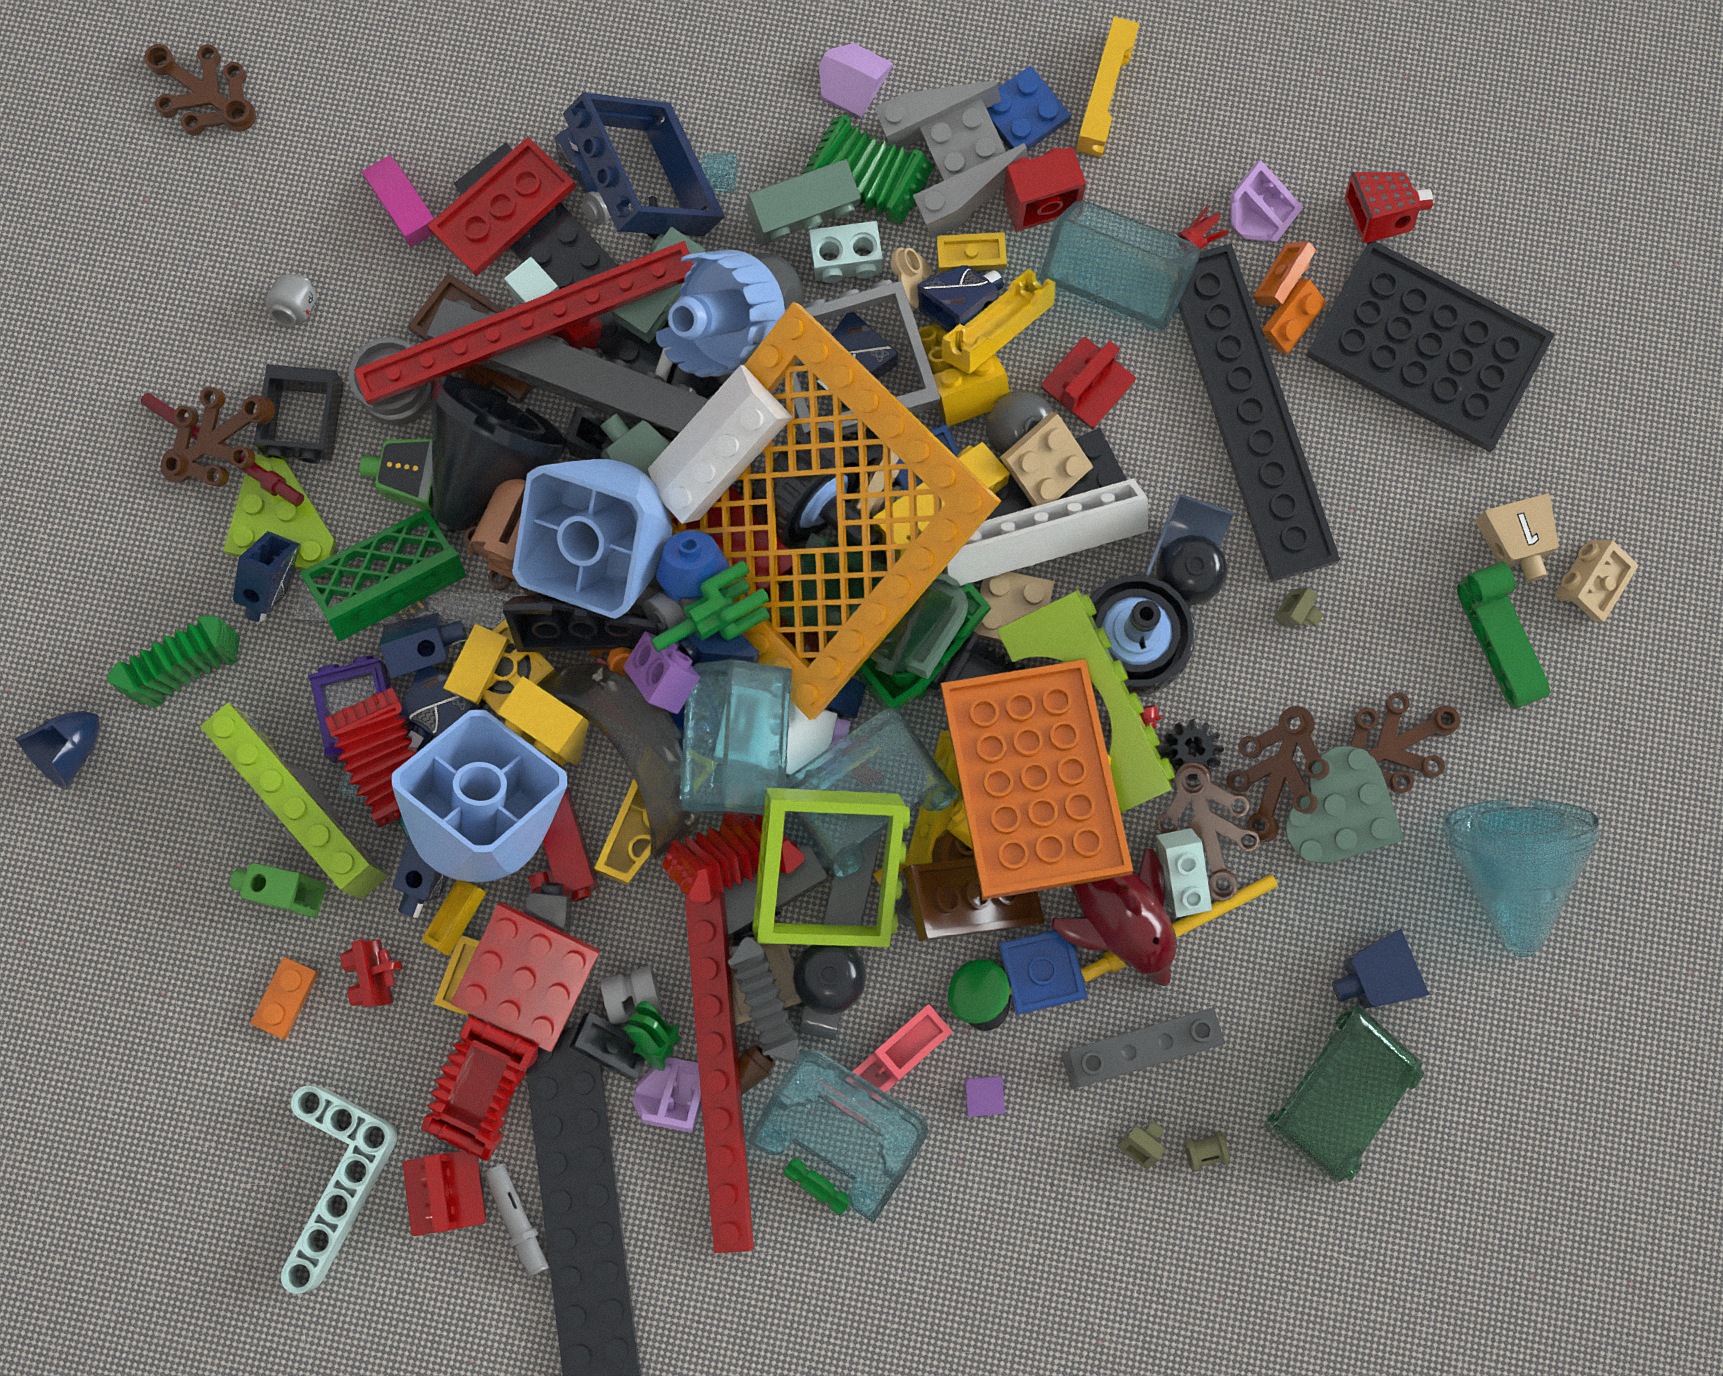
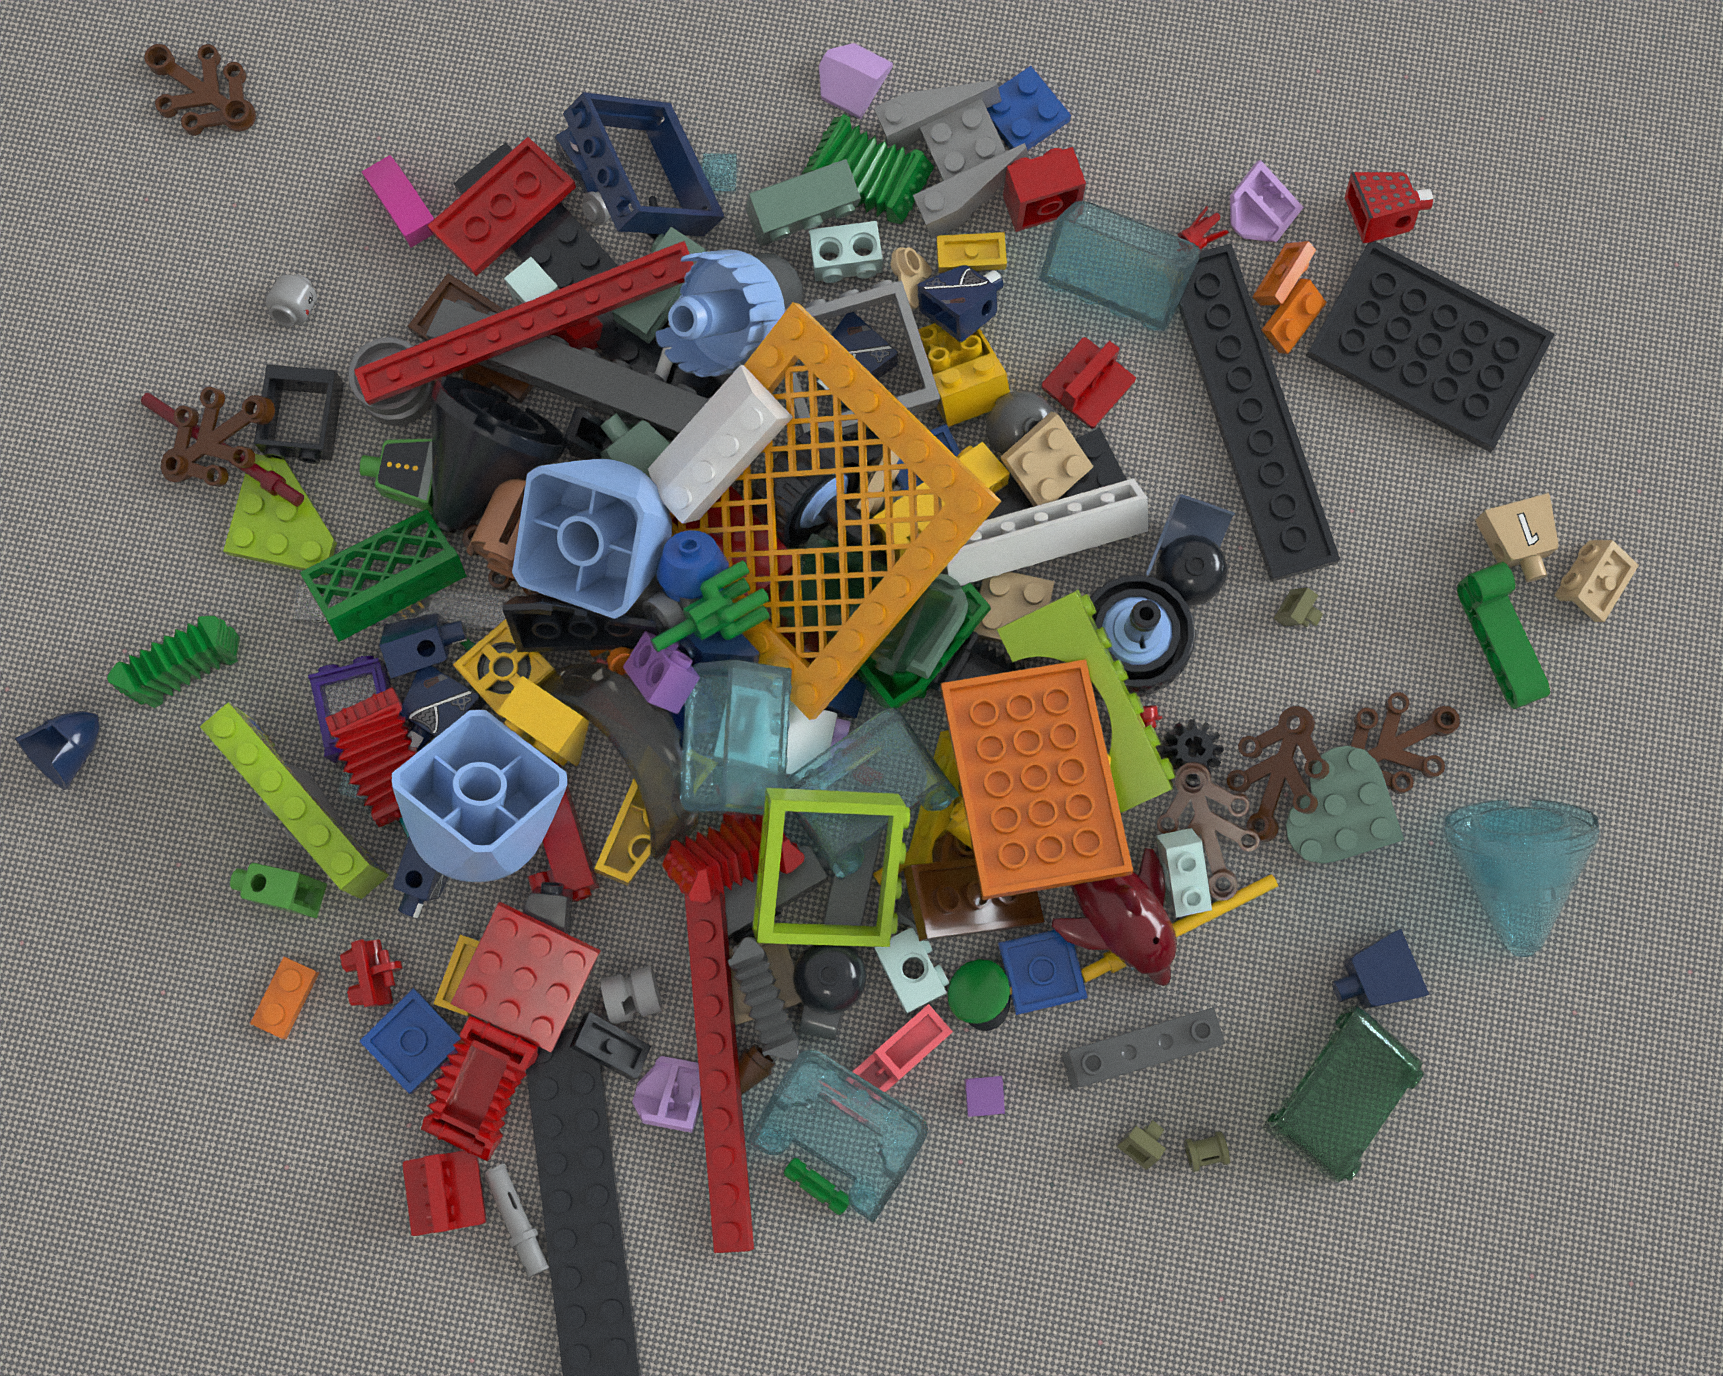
dark blue torso [233,531,300,622] -> none
light aqua beam [281,1086,398,1294] -> none
yellow tile [422,880,487,956] -> none
yellow tile [443,624,510,705] -> none
green arm [624,1001,681,1071] -> none
yellow piece [942,269,1055,374] -> none
yellow piece [1076,16,1140,158] -> none
none -> blue plate [360,988,461,1094]
none -> light aqua brick [874,927,949,1015]

